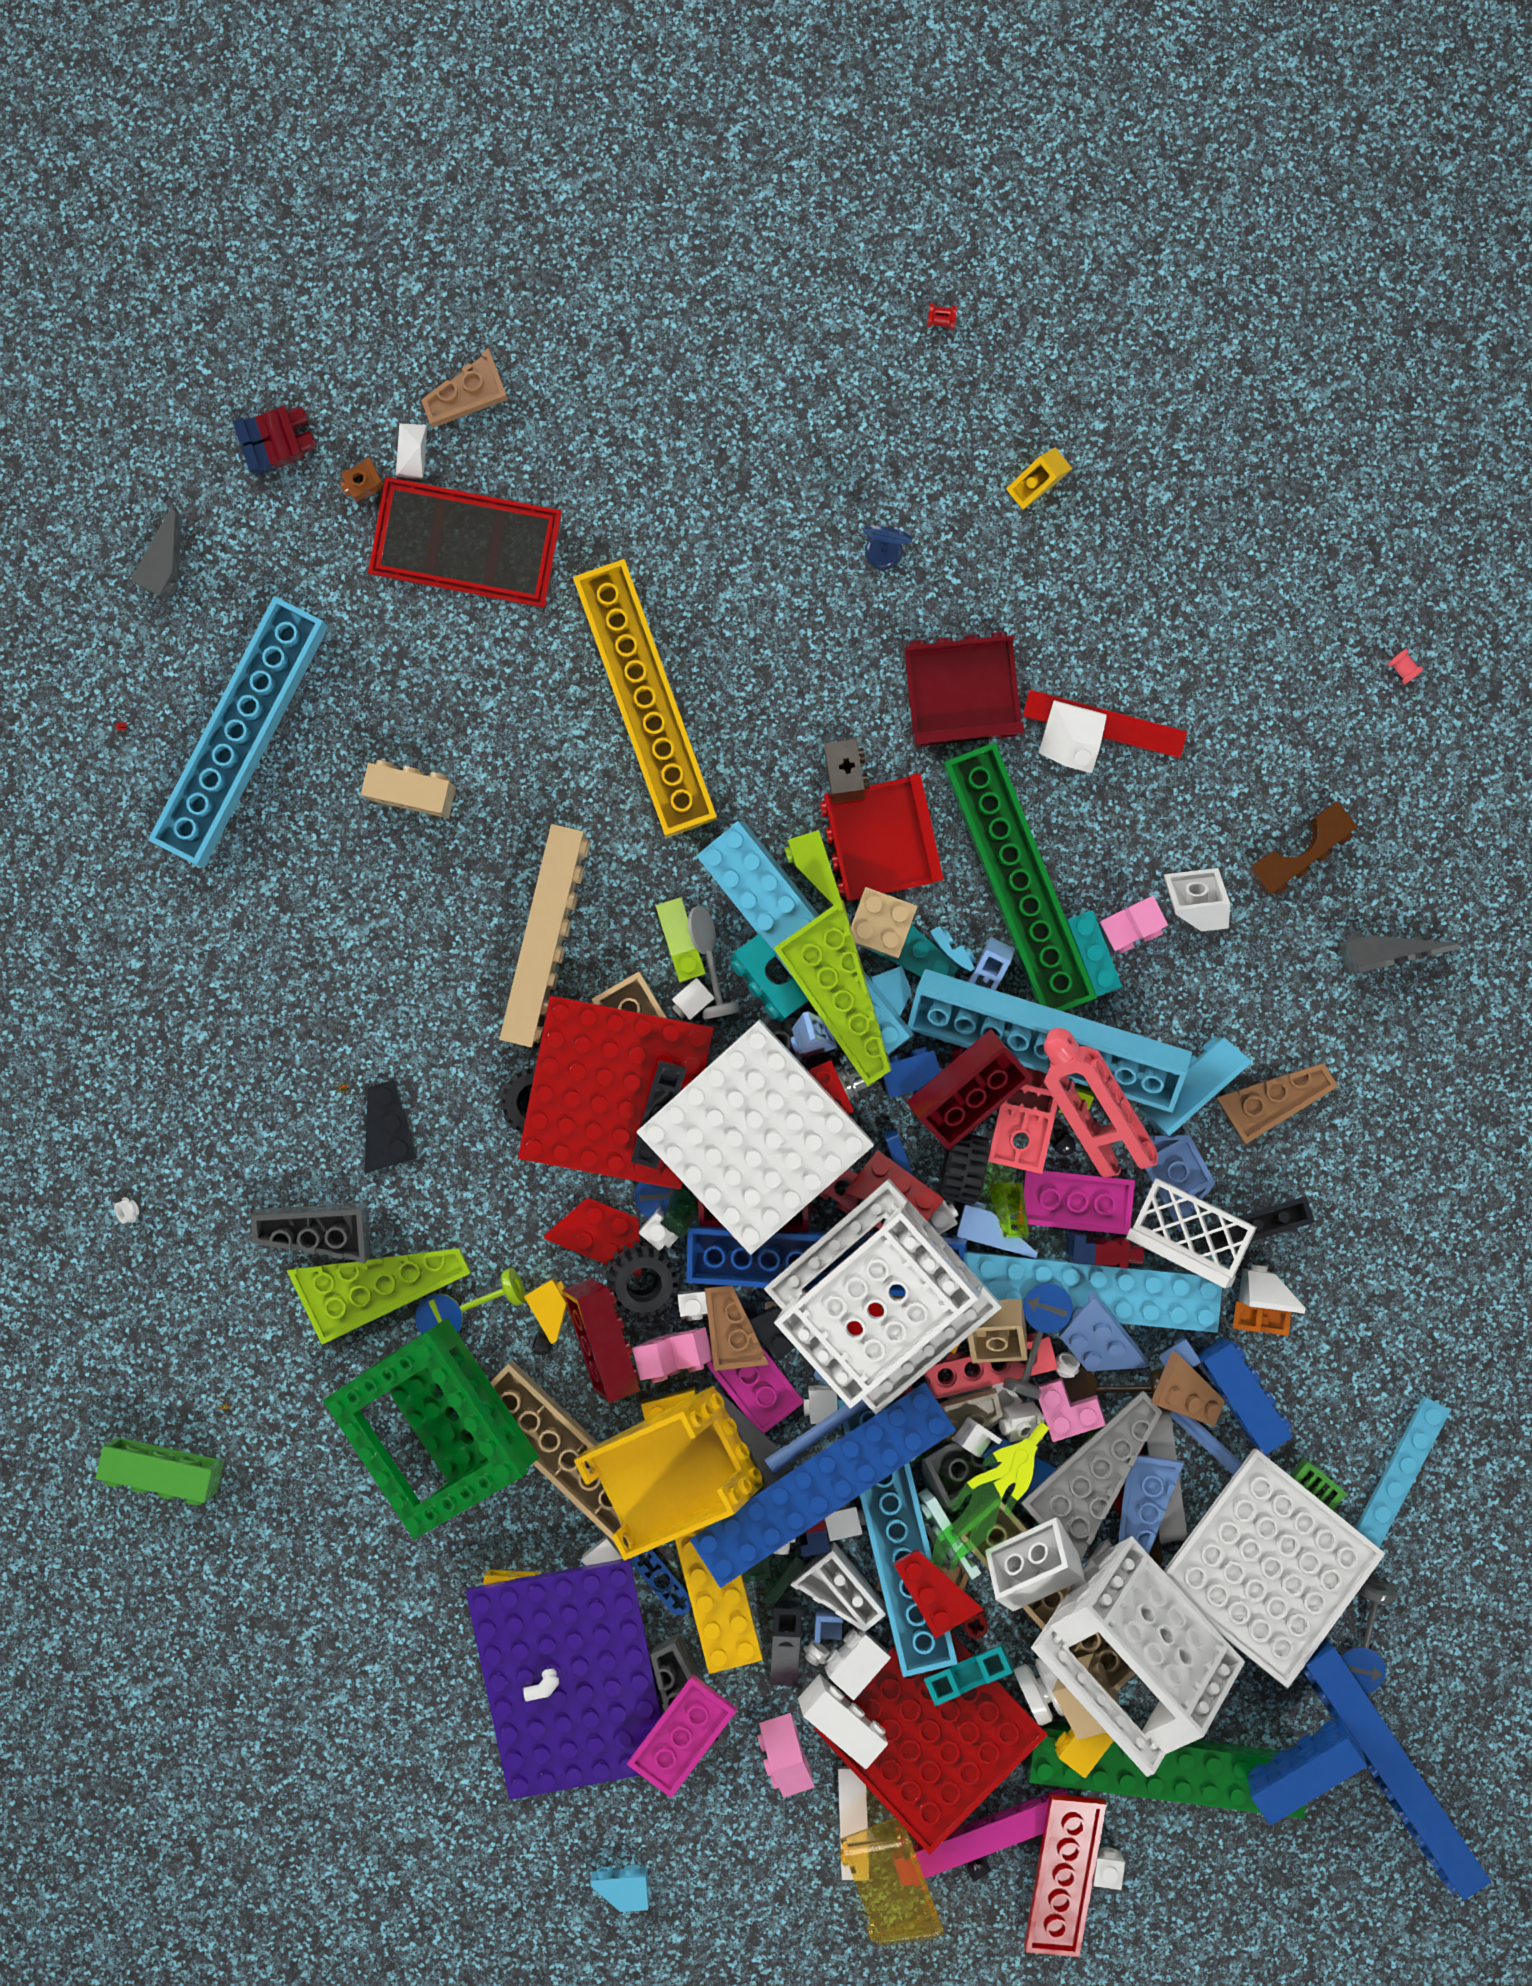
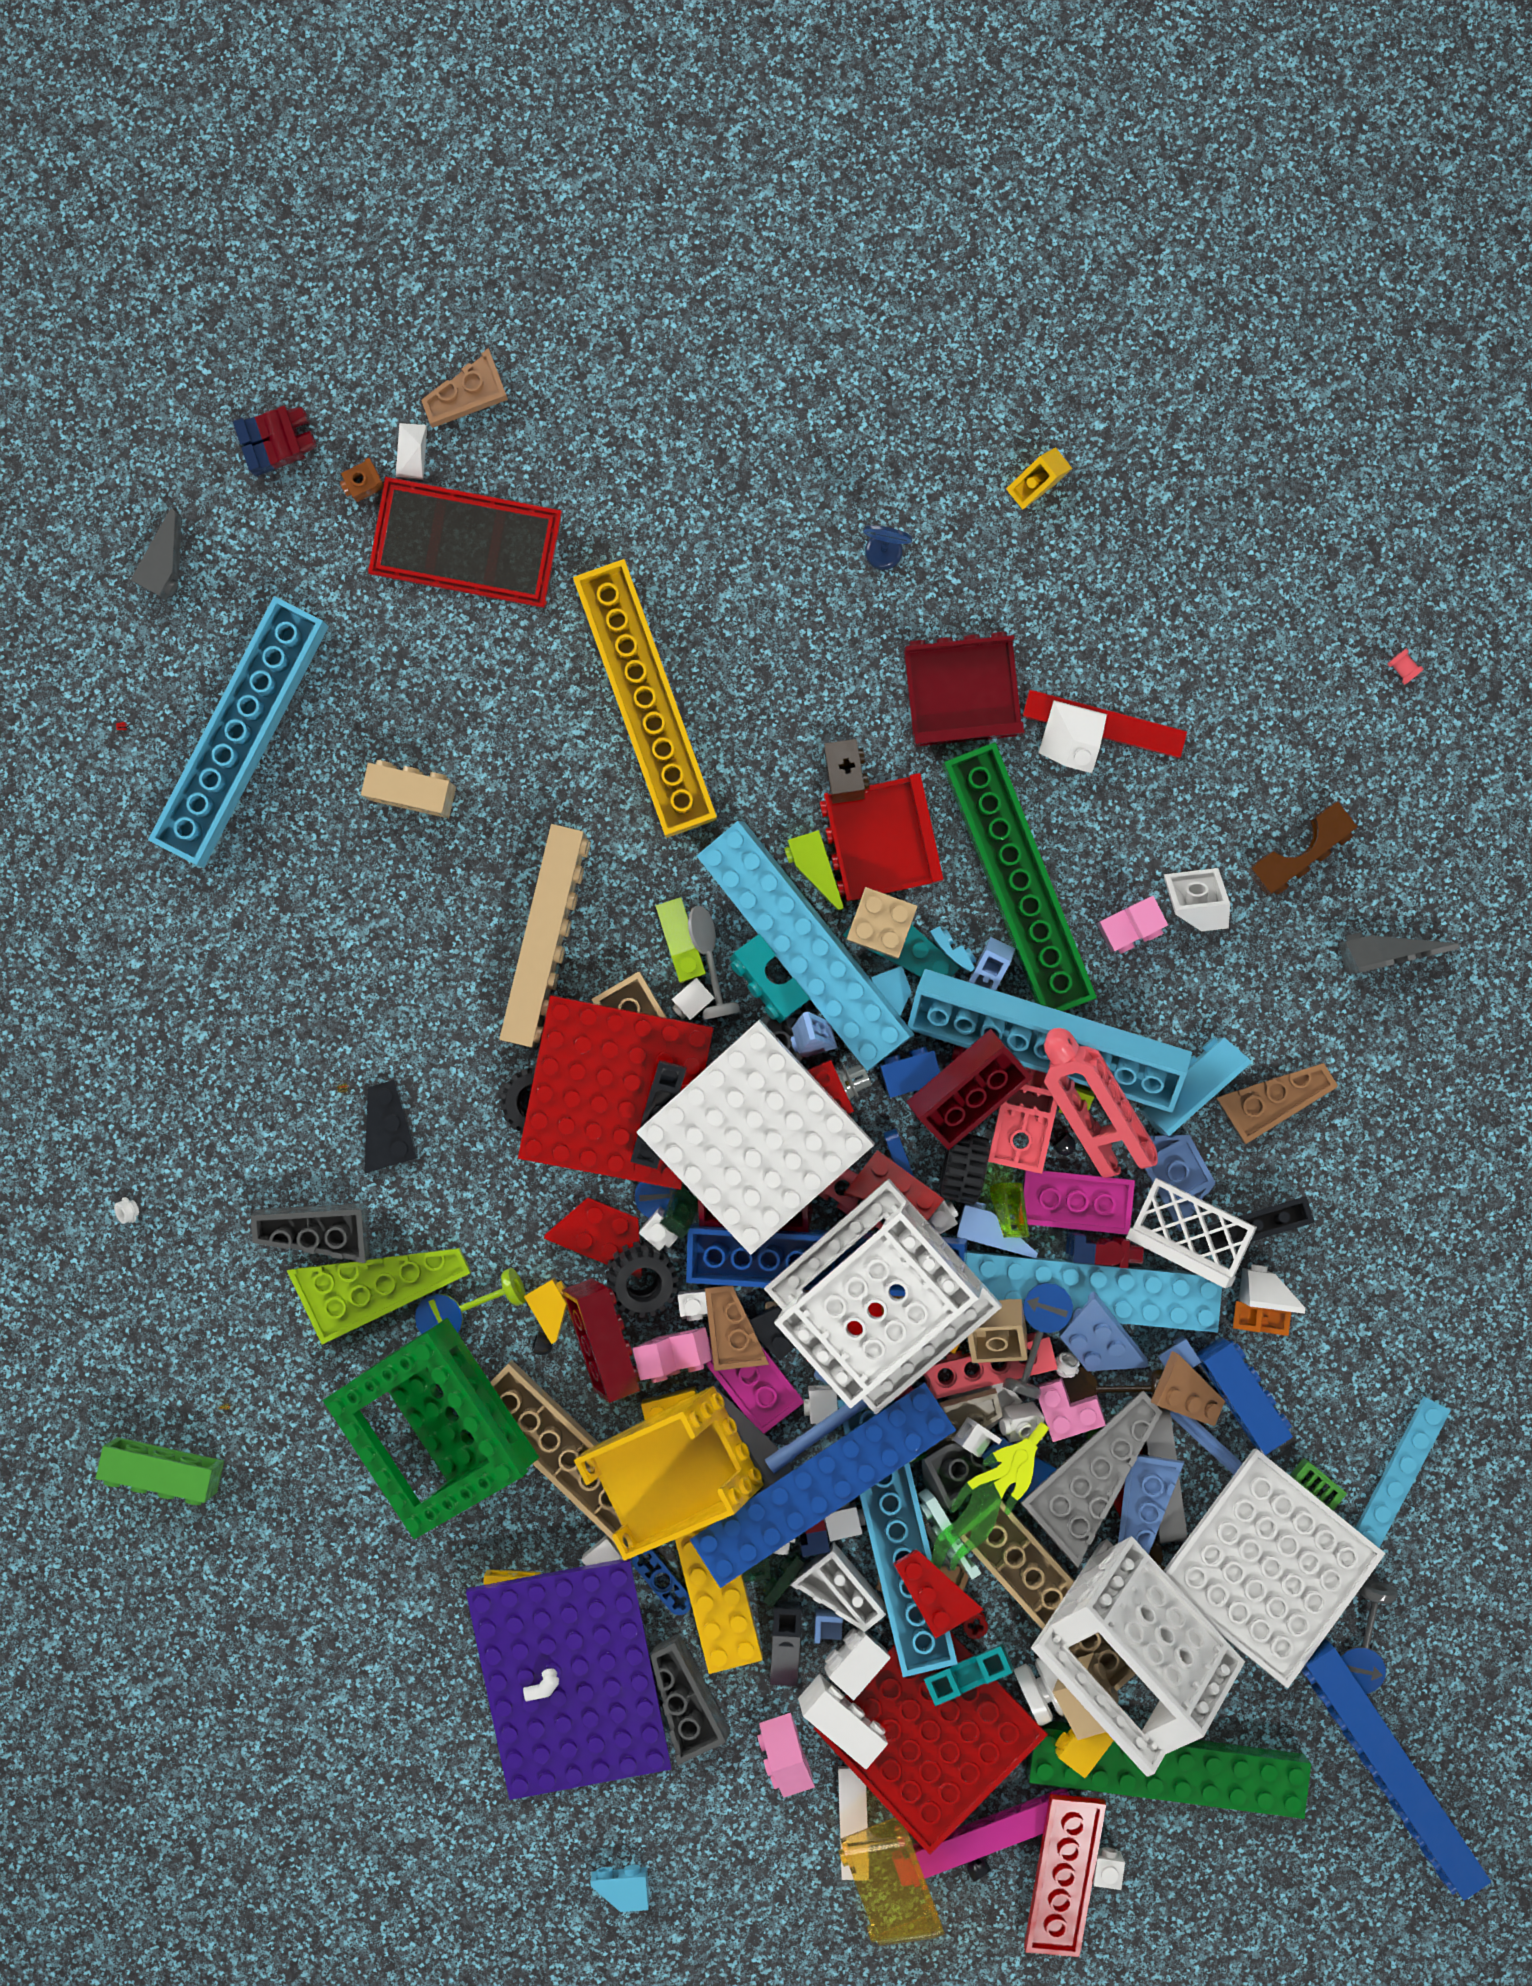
dark pink plate [627,1674,737,1798] -> none
lime wing [774,900,892,1086] -> none
white plate [803,1640,830,1666] -> none
red bush [927,303,957,331] -> none
white slope [985,1518,1085,1611] -> none
teal arch [1066,910,1122,997] -> none
blue brick [1247,1718,1367,1826] -> none

